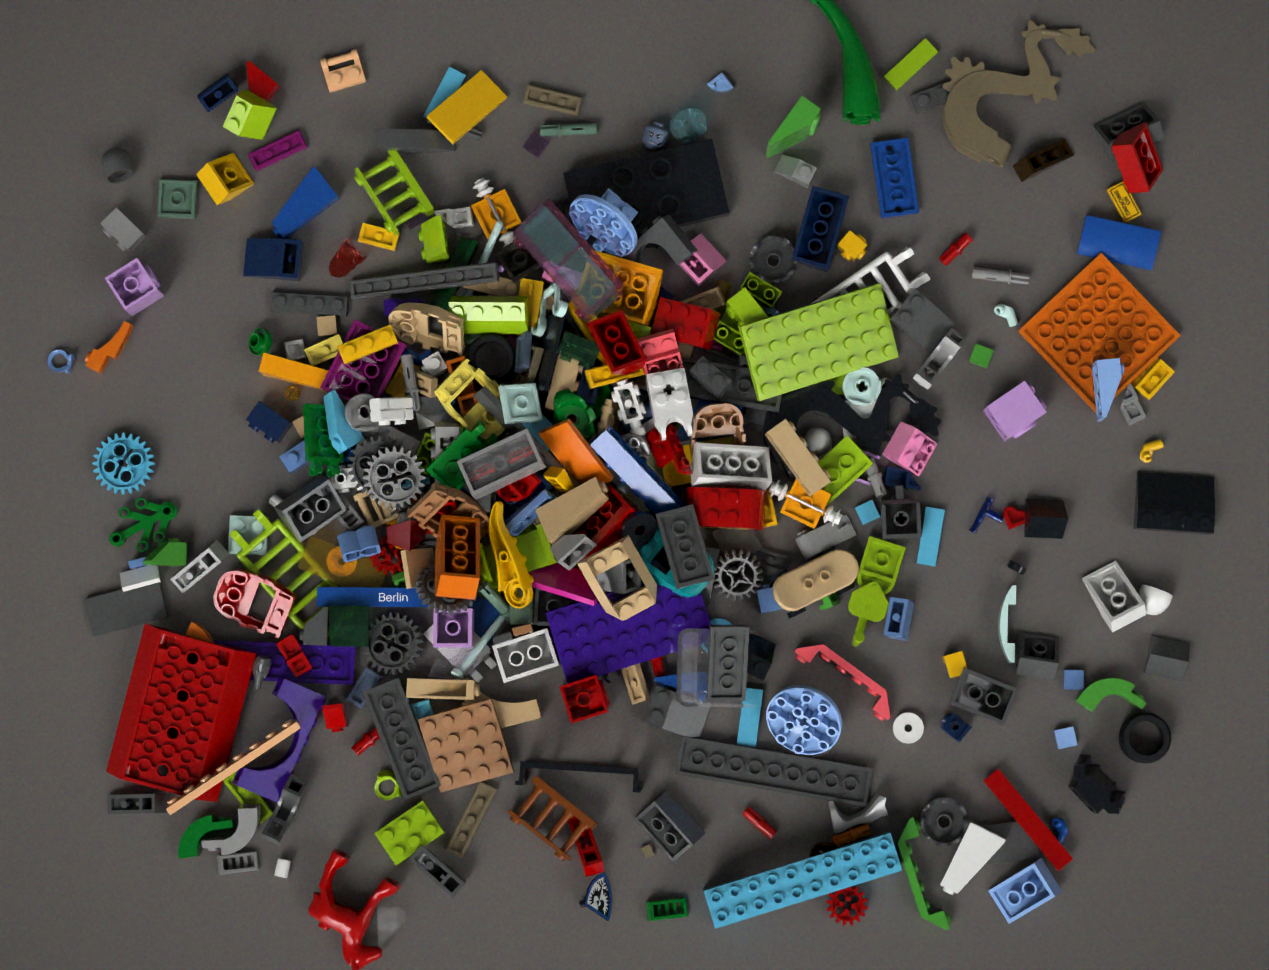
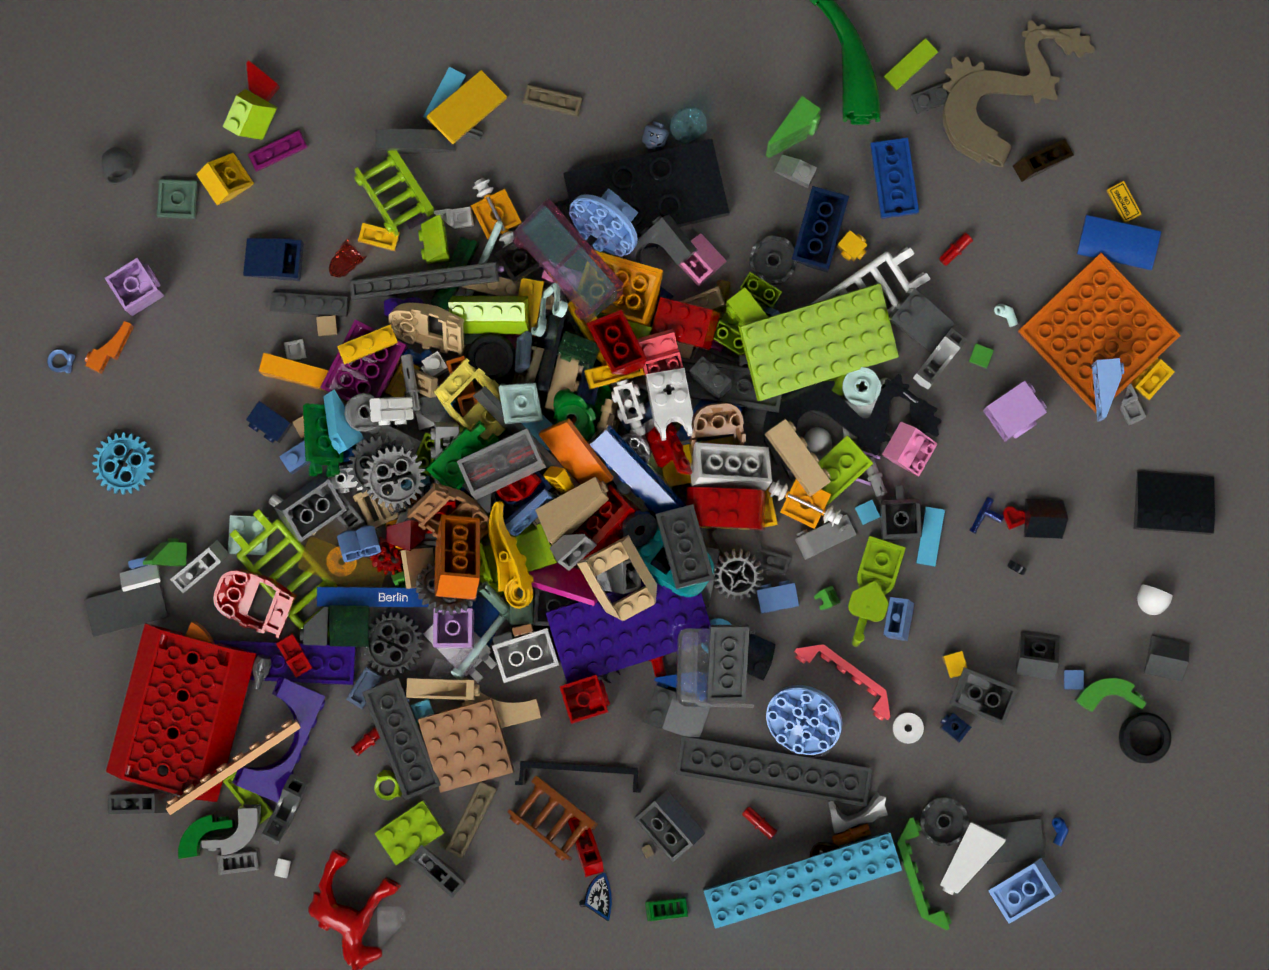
light grey brick [100,207,146,253] -> none
green plant [109,498,177,552] -> none
dark blue brick [197,73,238,112] -> none
green plate [249,327,272,356] -> none
blue slope [272,166,339,239] -> none
clear yellow hinge [284,386,300,402] -> none
light yellow plate [304,334,343,366] -> none
light nougat plate [320,49,366,93] -> none
red slope [322,703,348,732] -> none
clear purple tile [523,131,549,158] -> none
sand green axle [540,122,597,138] -> none
tan plate [621,663,651,705] -> none
light blue tile [707,73,734,92] -> none
medium azure tile [736,688,763,748] -> none
tan piece [769,546,859,619] -> none
red gear [826,886,868,926] -> none
dark blue slope [883,466,921,490] -> none
light grey axle [972,266,1030,285] -> none
red tile [983,769,1073,871] -> none
light aqua slope [998,585,1016,663] -> none
light blue tile [1054,726,1077,749] -> none
black slope [1068,755,1125,814] -> none
white slope [1082,561,1146,633] -> none
dark grey slope [1093,102,1164,162] -> none
red slope [1111,123,1163,193] -> none
yellow arm [1140,439,1164,463] -> none

